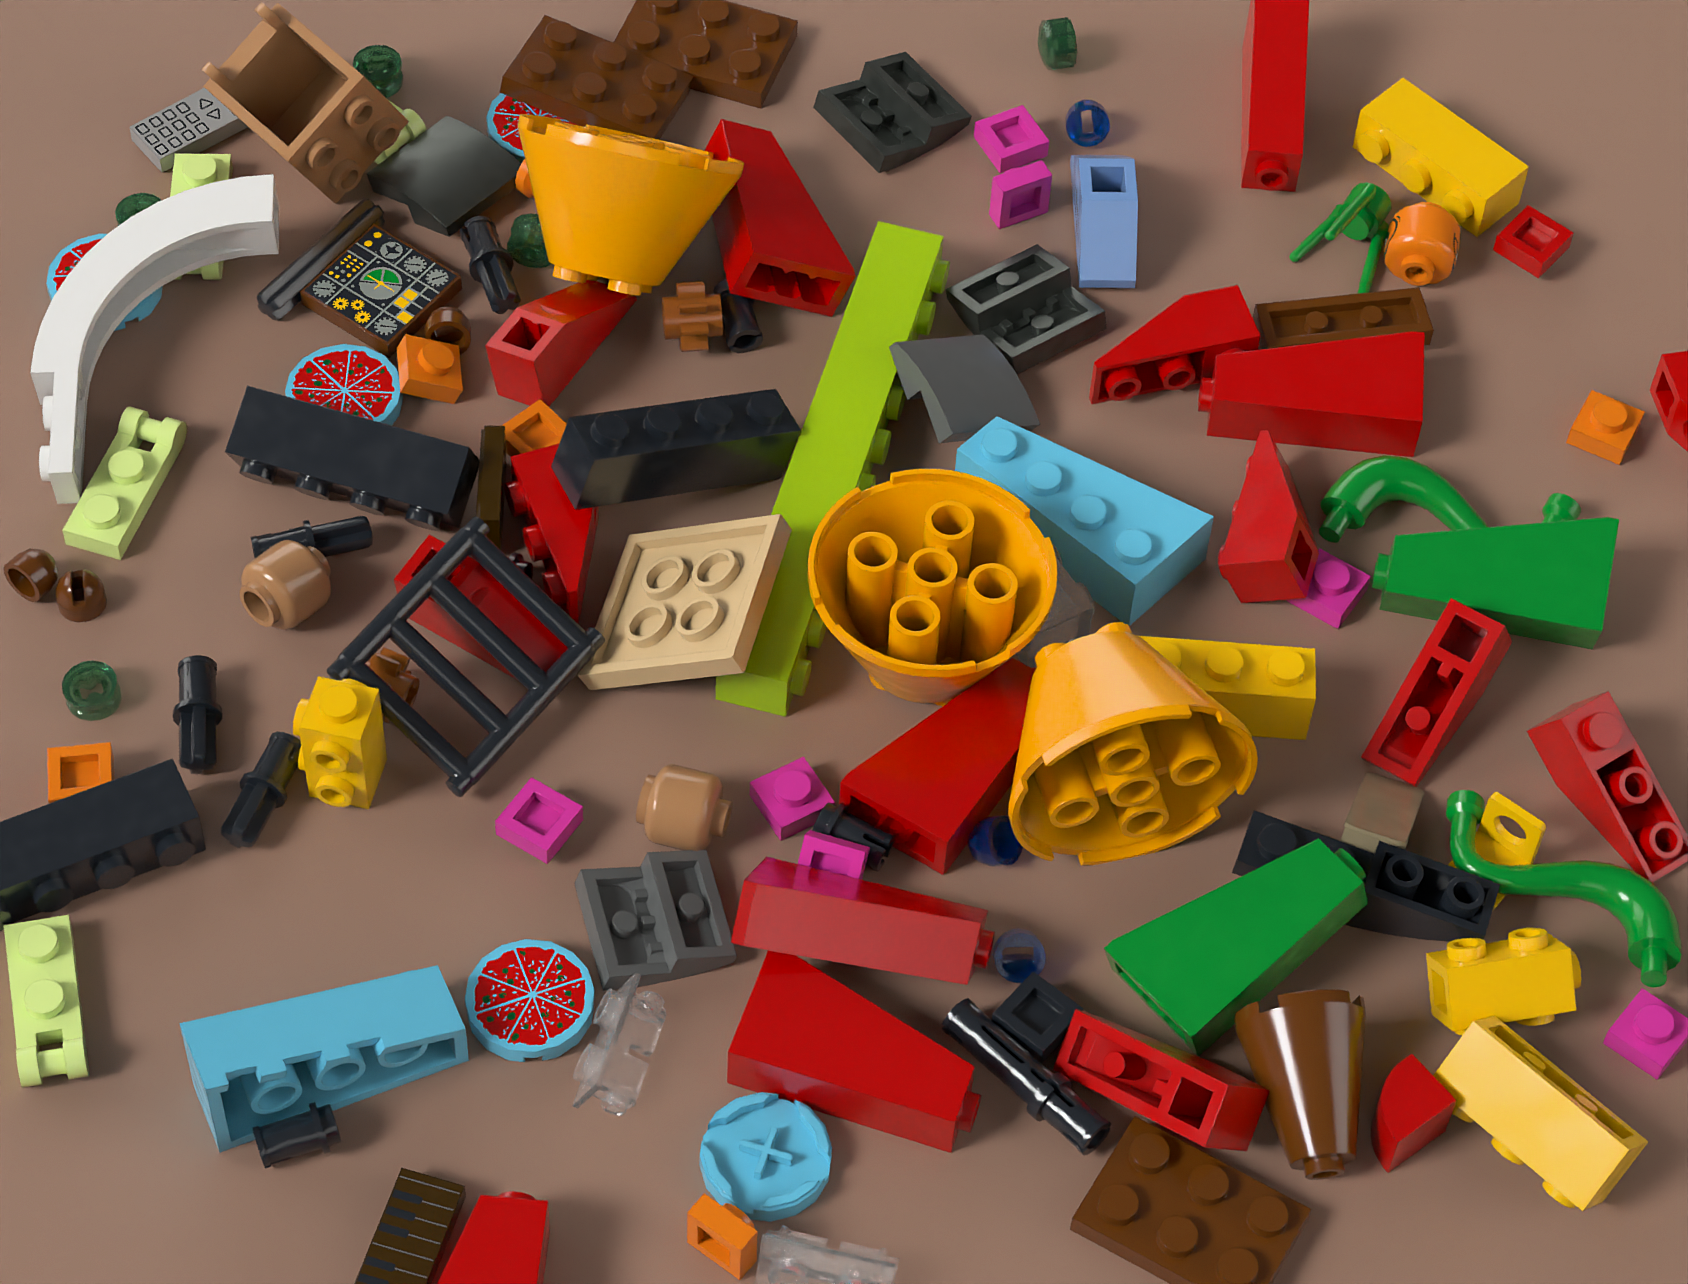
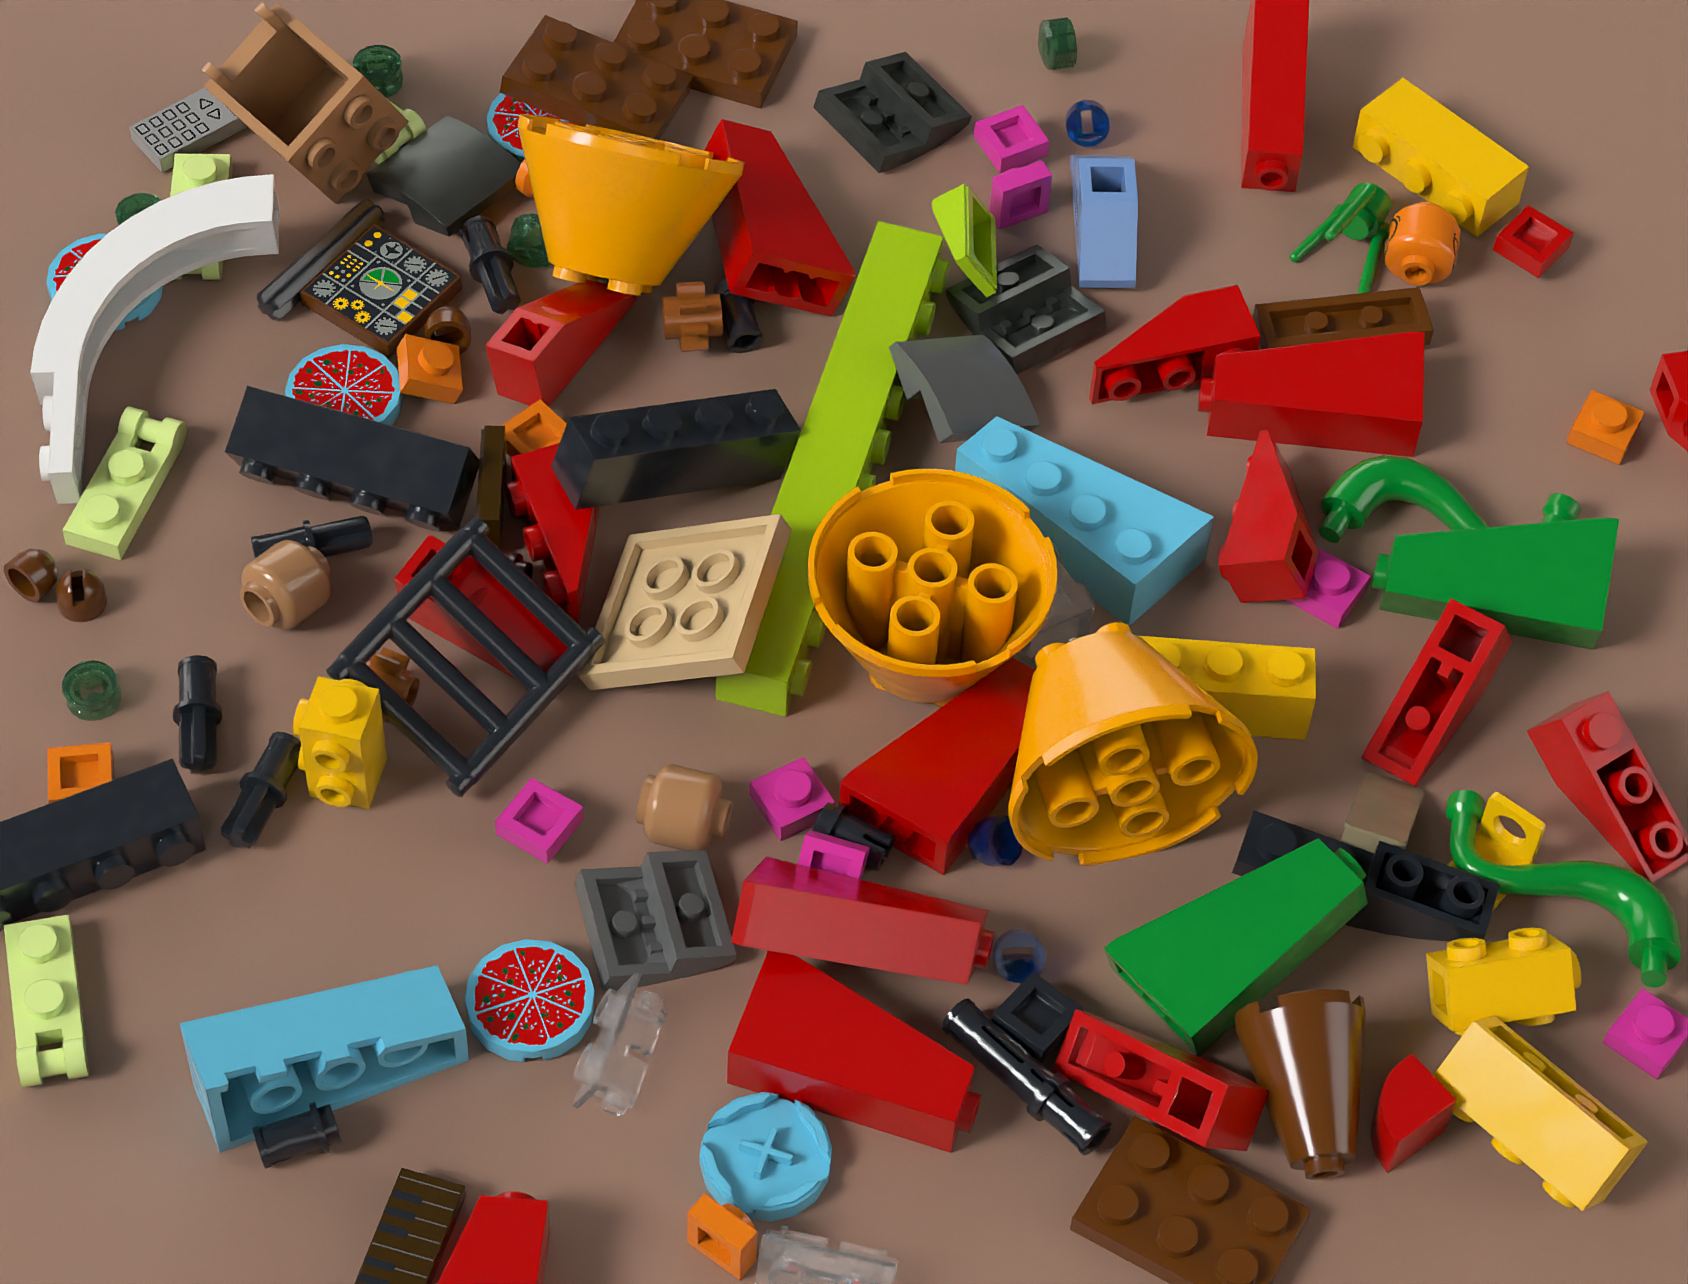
none -> lime slope [931,183,997,297]

